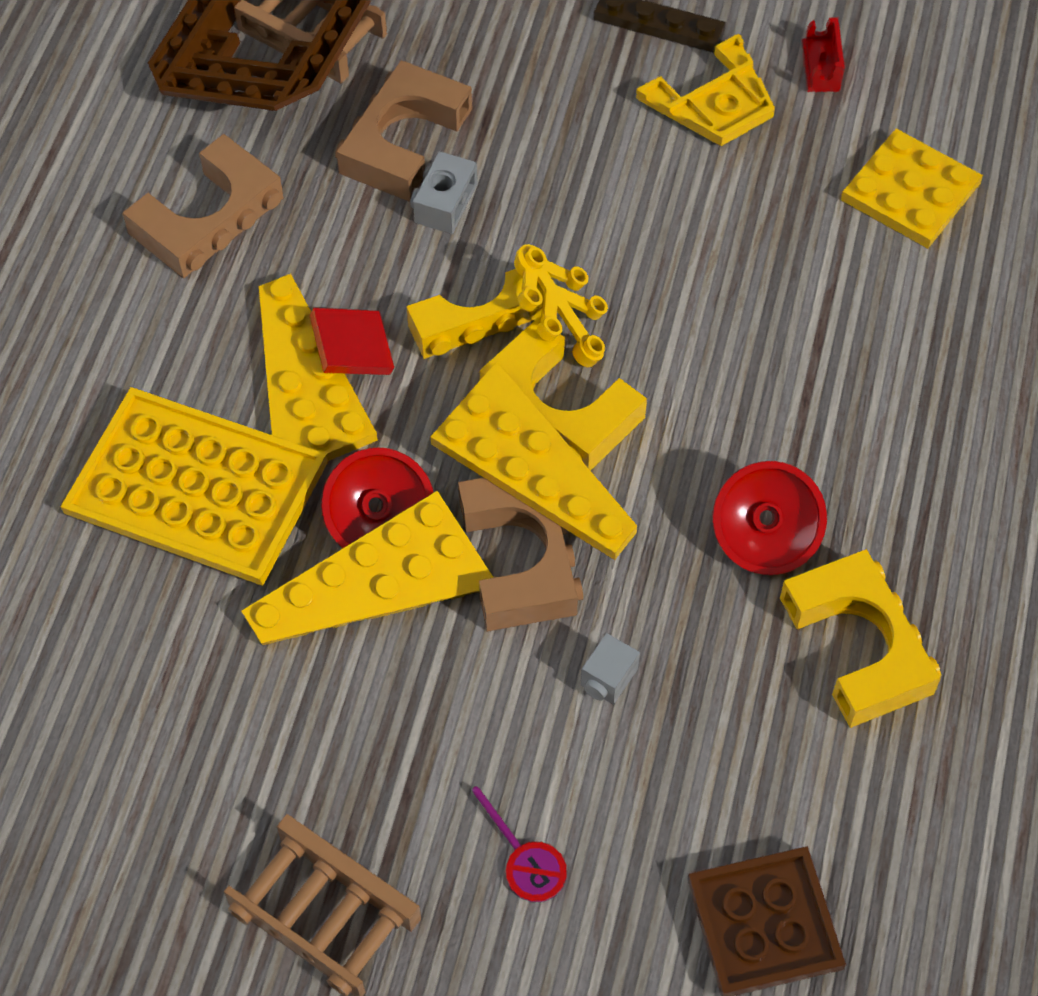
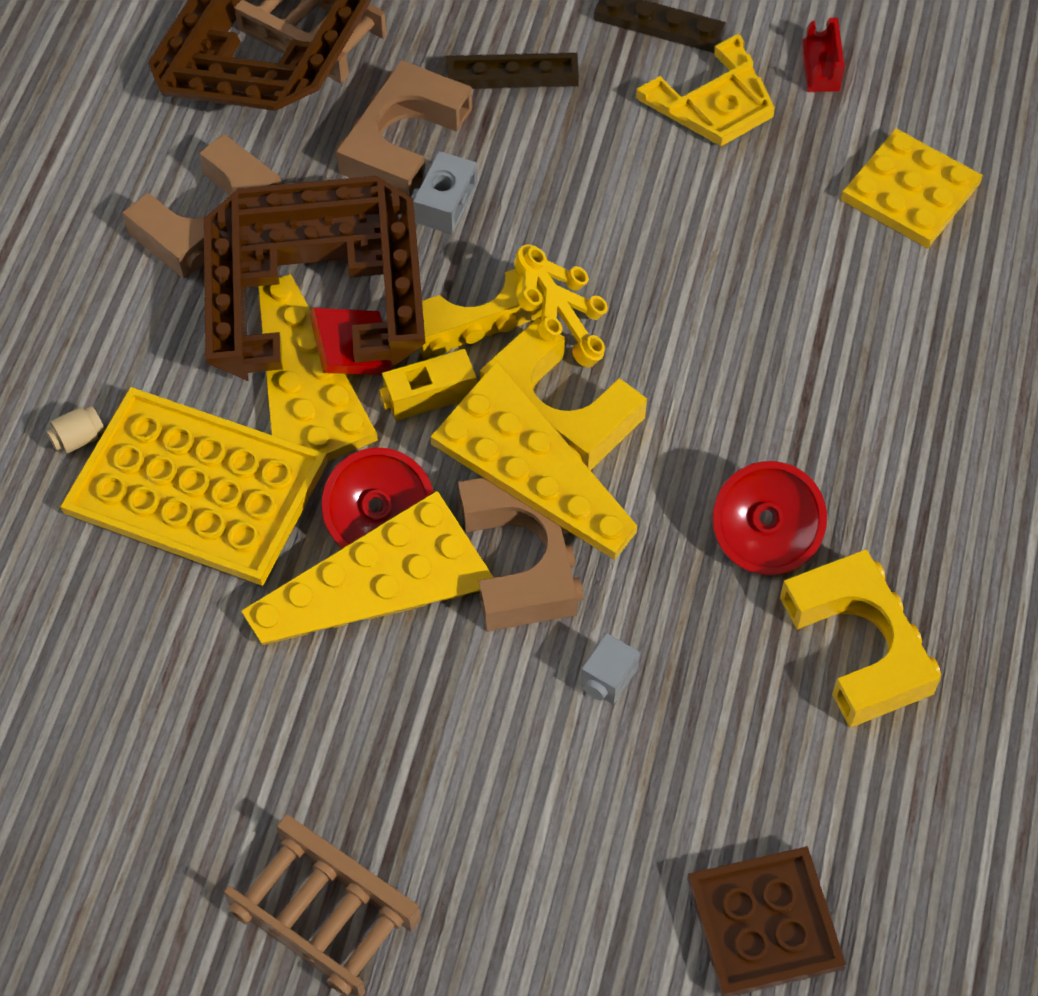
piece [472,786,567,902] -> none
none -> tan brick [46,406,105,454]
none -> reddish brown slope [204,176,426,381]
none -> yellow brick [378,349,477,421]
none -> dark brown plate [447,52,579,89]

